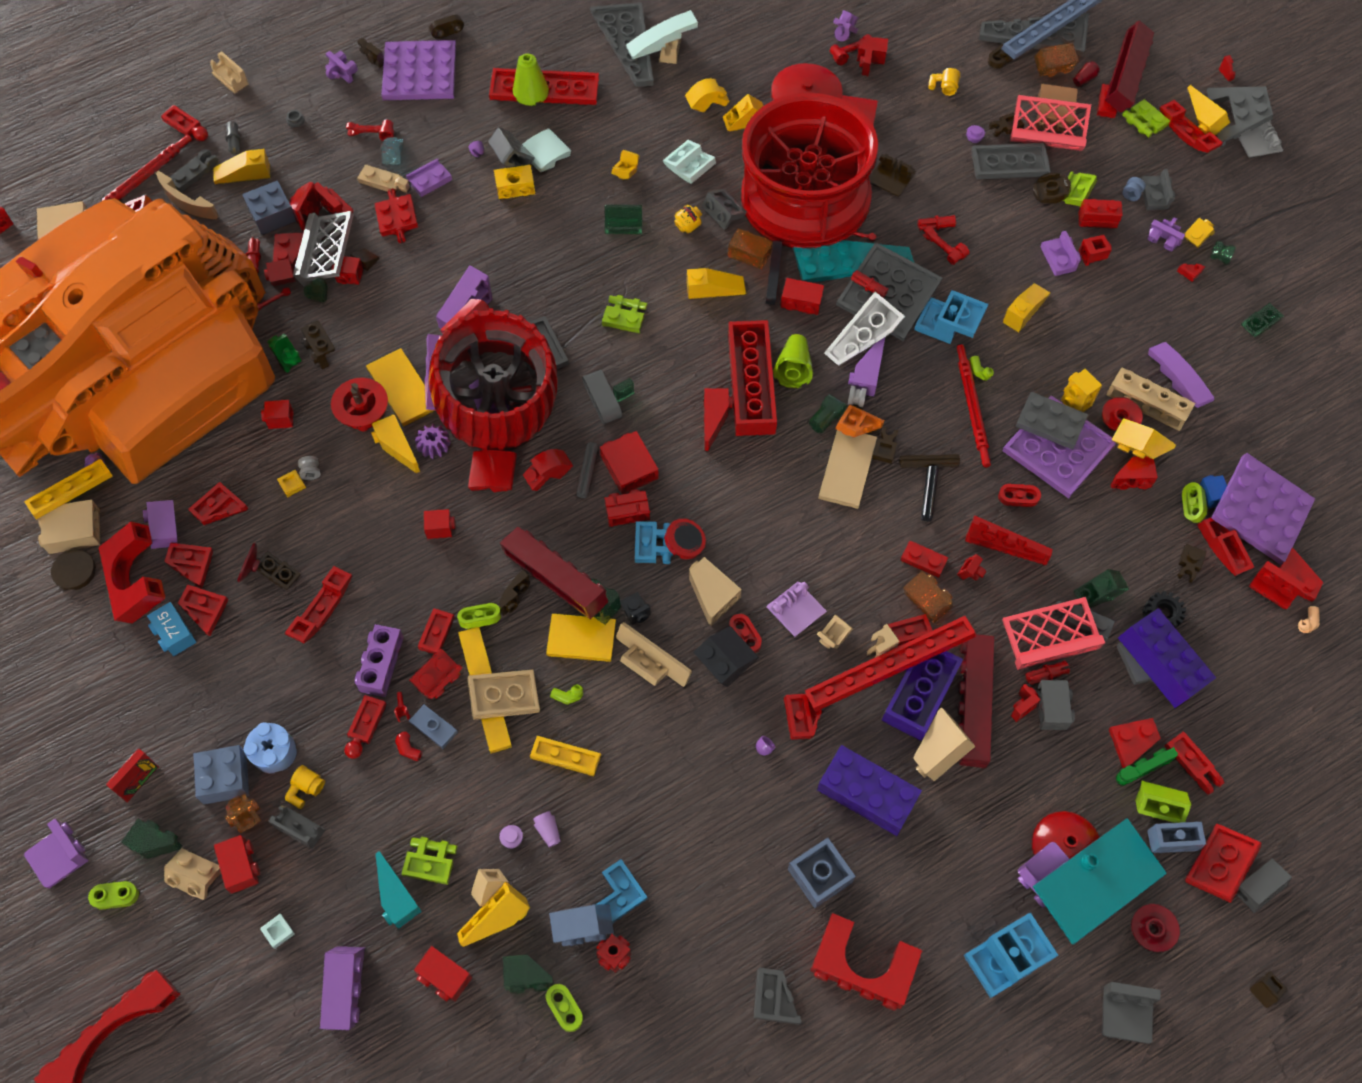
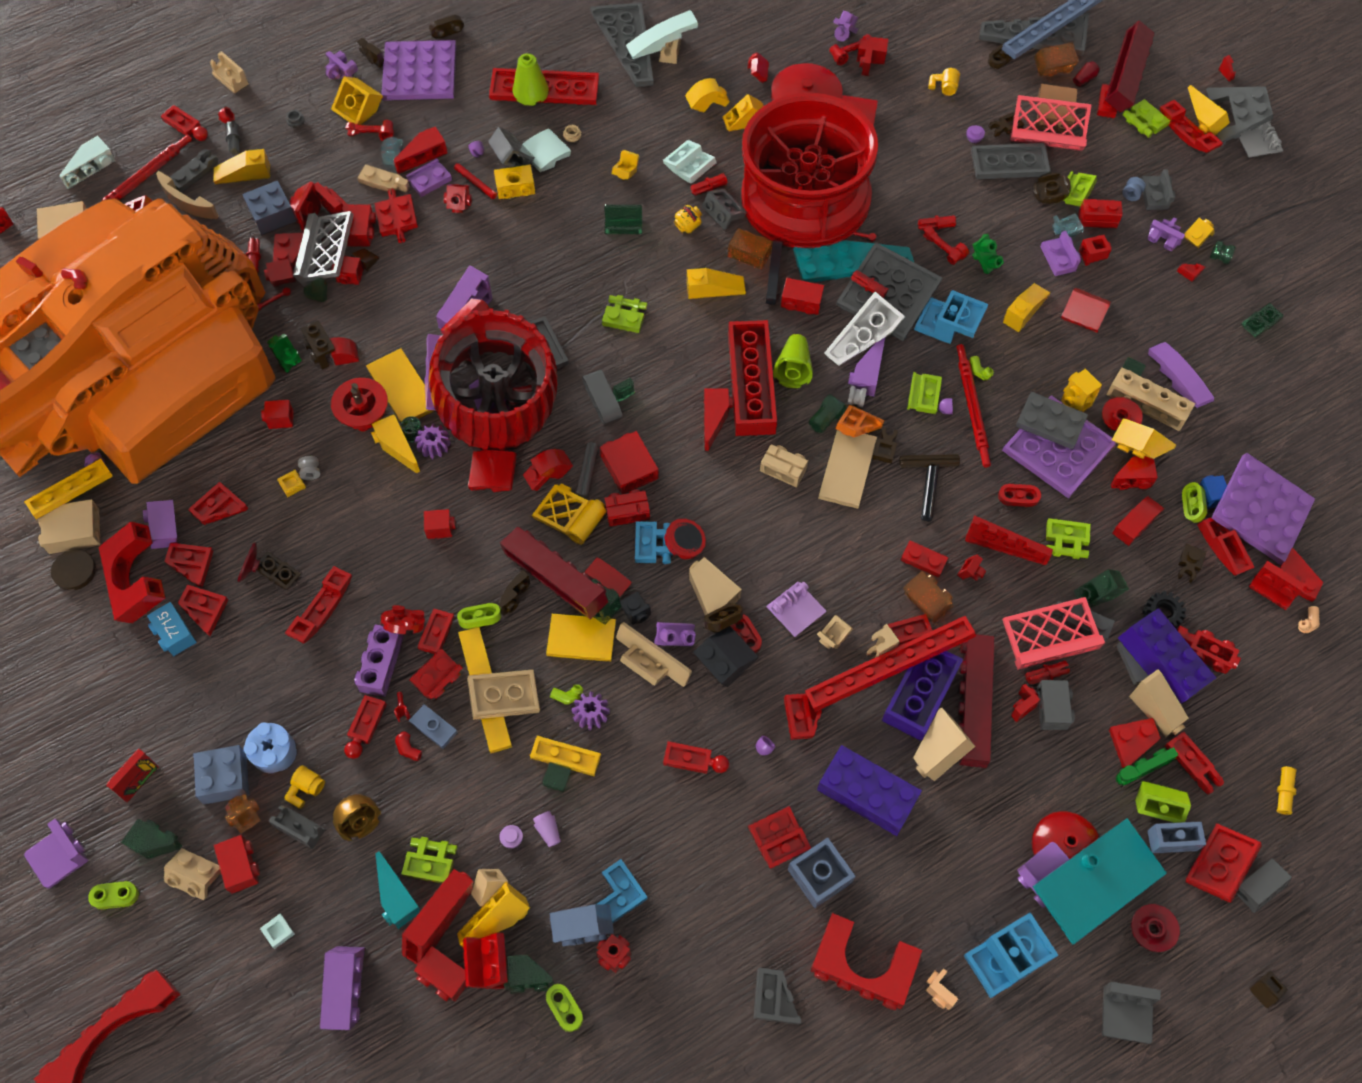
dark brown hinge [869,154,916,197] -> none
none -> light aqua slope [59,136,115,189]
none -> red arm [61,268,87,289]
none -> red hinge [218,107,235,123]
none -> red brick [330,337,359,366]
none -> yellow slope [331,76,383,125]
none -> pearl gold cylinder [333,794,381,841]
none -> red brick [347,204,376,247]
none -> red plate [380,605,425,634]
none -> red slope [393,126,447,174]
none -> clear green wheel [401,416,423,442]
none -> red slope [402,869,473,965]
none -> red brick [444,184,472,213]
none -> red bar [454,163,497,199]
none -> red bracket [463,932,508,989]
none -> yellow piece [532,483,606,545]
none -> clear green tile [542,763,571,792]
none -> tan plate [563,125,581,142]
none -> medium lavender gear [572,692,610,731]
none -> red slope [584,557,632,599]
none -> medium lavender hips [654,622,696,646]
none -> red plate [663,741,729,774]
none -> red axle [690,173,727,196]
none -> dark brown plate [704,604,743,632]
none -> red tile [747,53,769,83]
none -> red slope [748,806,811,869]
none -> tan brick [760,444,808,488]
none -> lime plate [907,372,942,414]
none -> light nougat bracket [926,968,958,1010]
none -> medium lavender hinge [939,398,953,414]
none -> green hips [972,234,1004,274]
none -> lime plate [1046,518,1090,560]
none -> clear light blue bracket [1052,213,1084,237]
none -> slope [1061,288,1111,332]
none -> red slope [1112,496,1165,546]
none -> clear green tile [1122,357,1146,376]
none -> tan slope [1129,669,1189,738]
none -> red brick [1177,626,1241,674]
none -> yellow pin [1276,767,1297,815]

